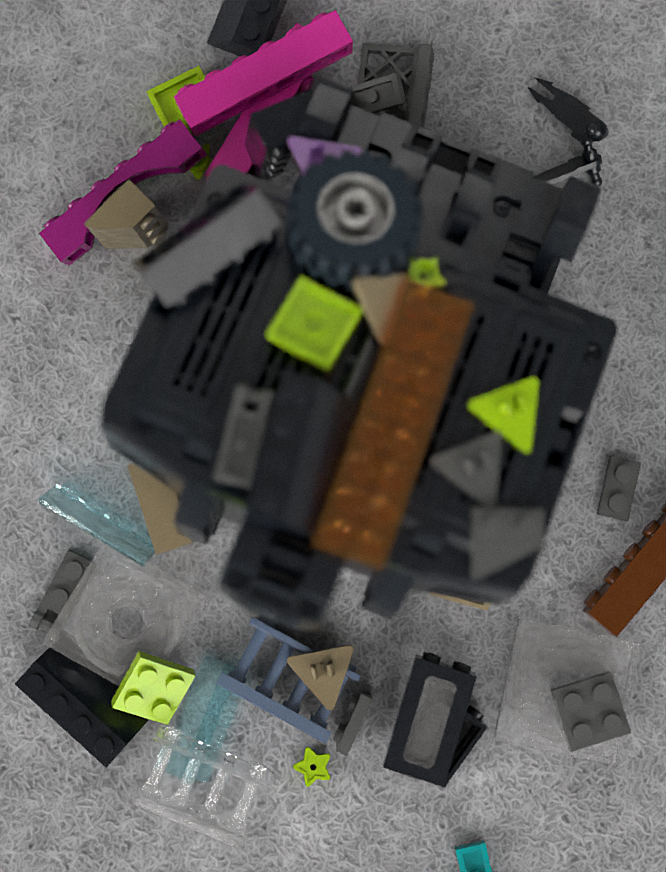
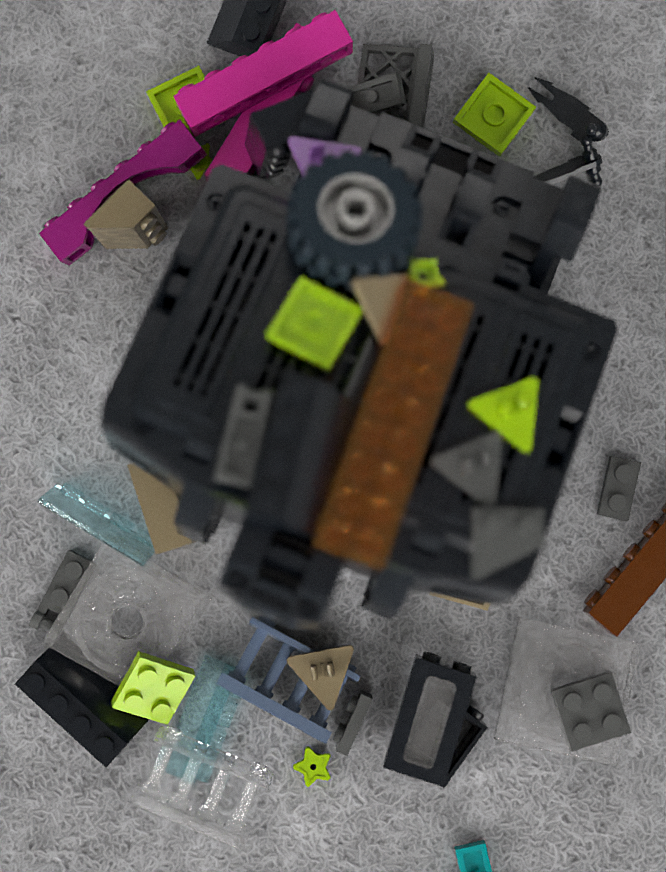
slope [134,182,283,308] -> none
none -> lime plate [453,73,536,157]

